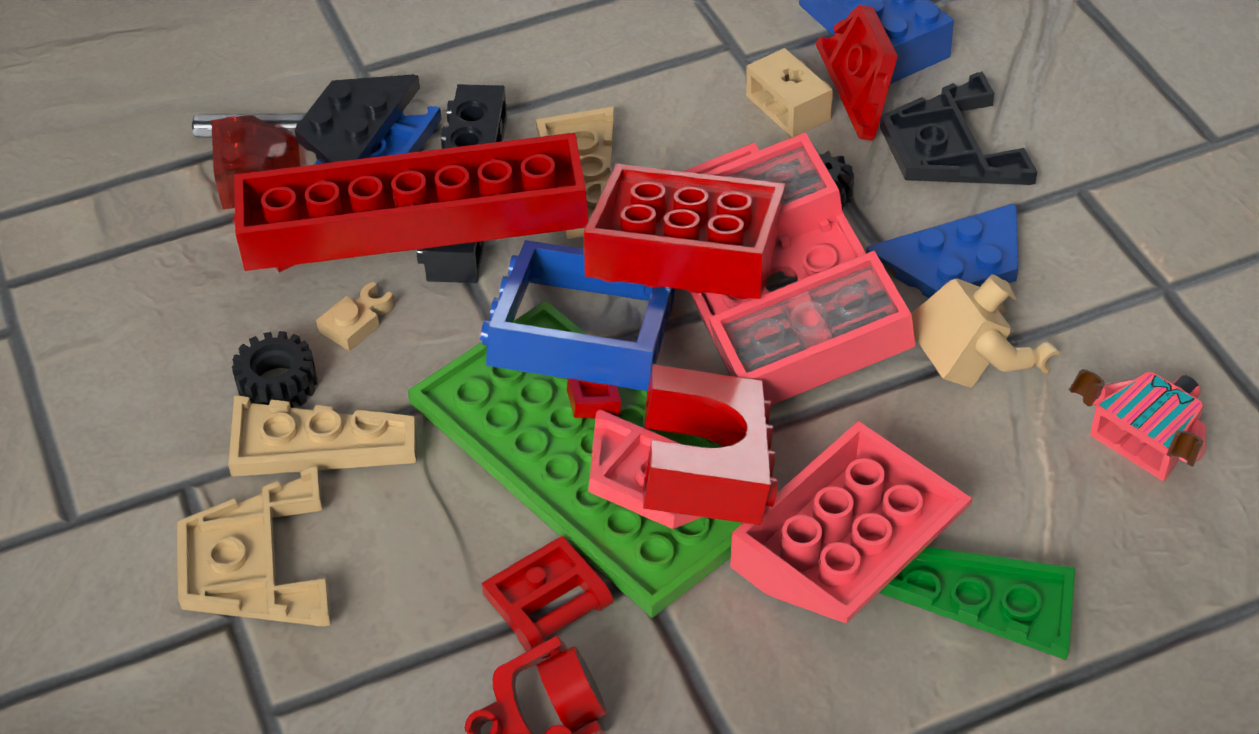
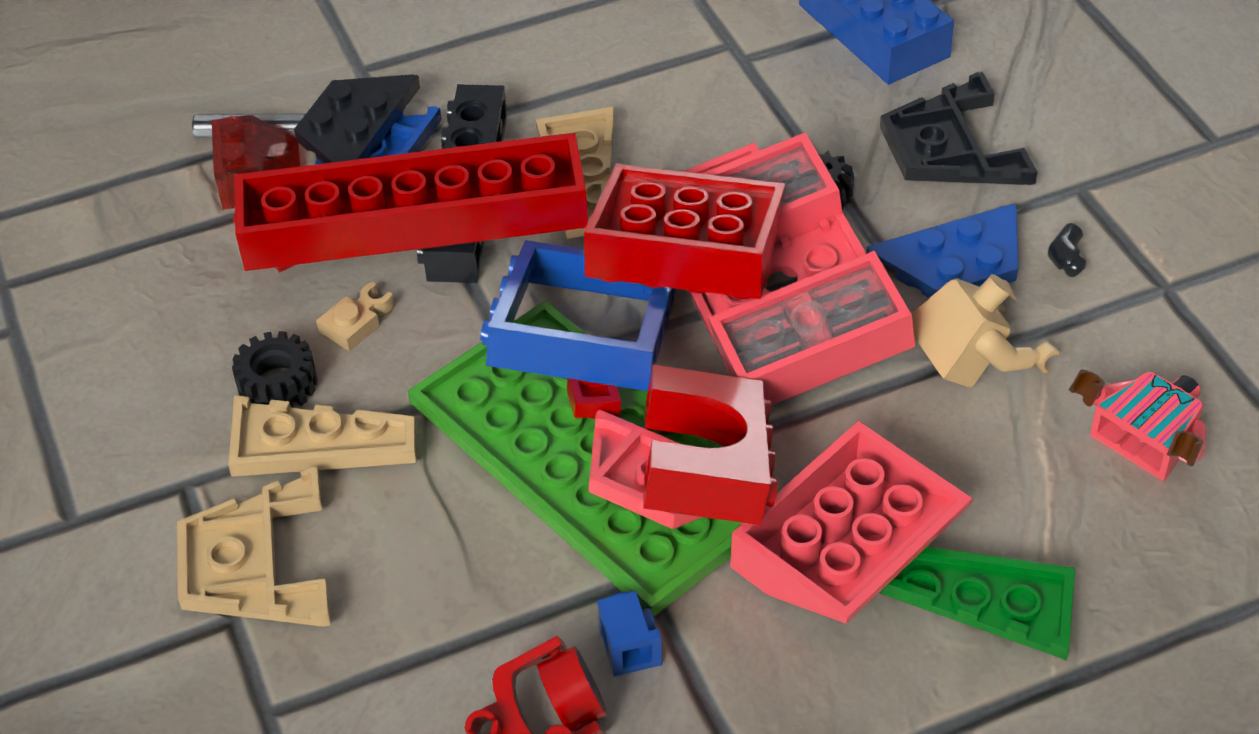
red plate [481,536,613,651] -> none
tan brick [746,48,833,137] -> none
red wing [815,4,898,141] -> none
none -> blue brick [597,591,662,677]
none -> black arm [1048,223,1086,277]

